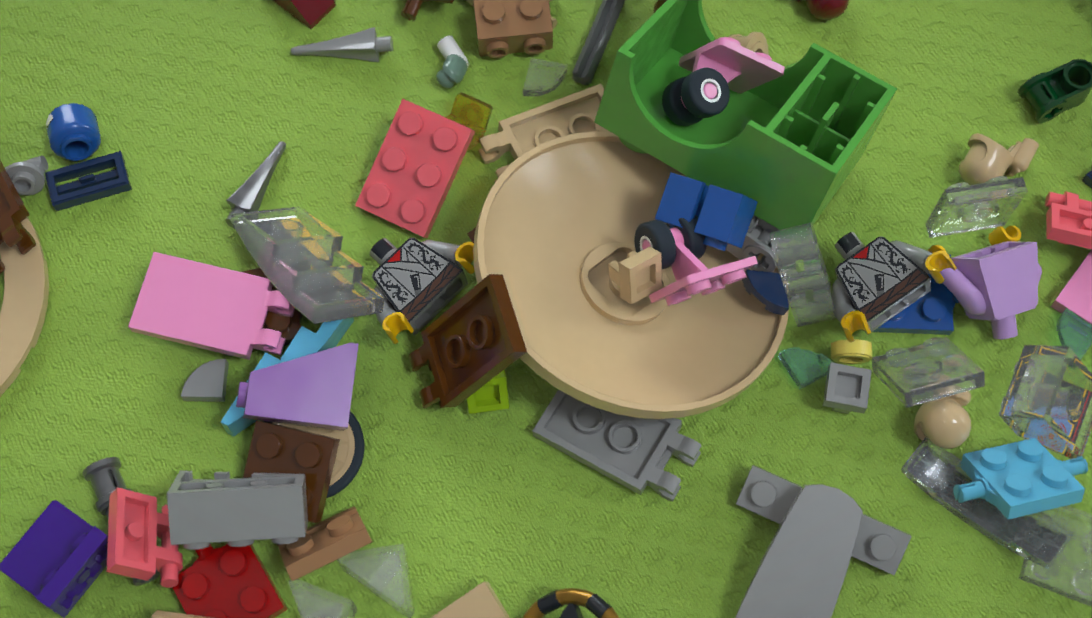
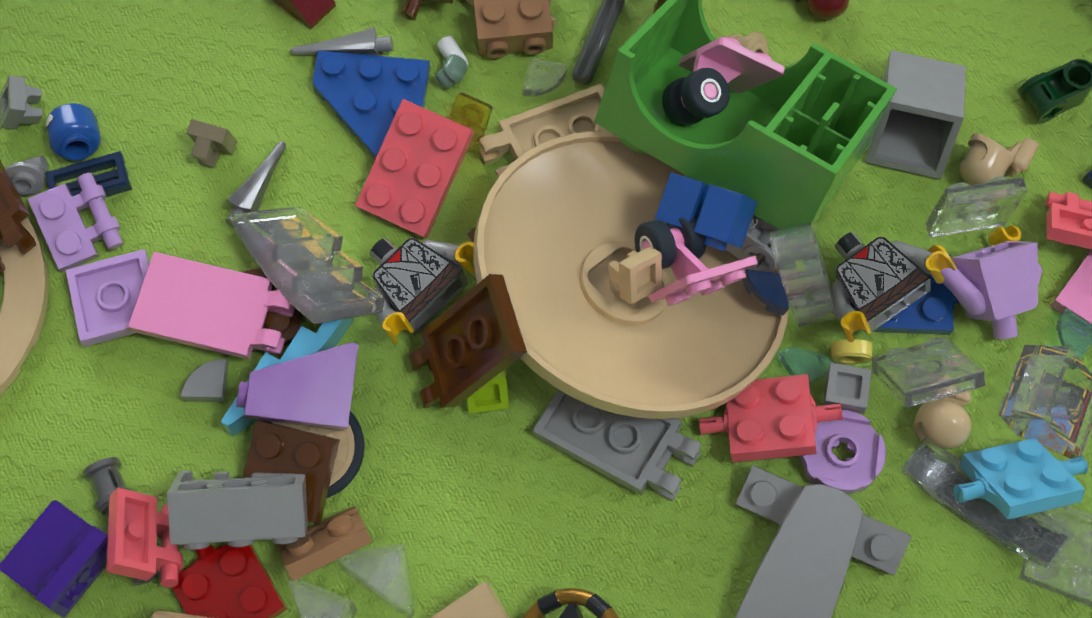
none -> light grey tile [0,75,43,130]
none -> lavender plate [28,173,123,272]
none -> lavender plate [66,249,150,347]
none -> dark tan tile [186,119,237,168]
none -> blue plate [312,50,430,160]
none -> coral plate [699,374,843,462]
none -> lavender plate [800,410,886,494]
none -> light grey slope [865,50,966,179]

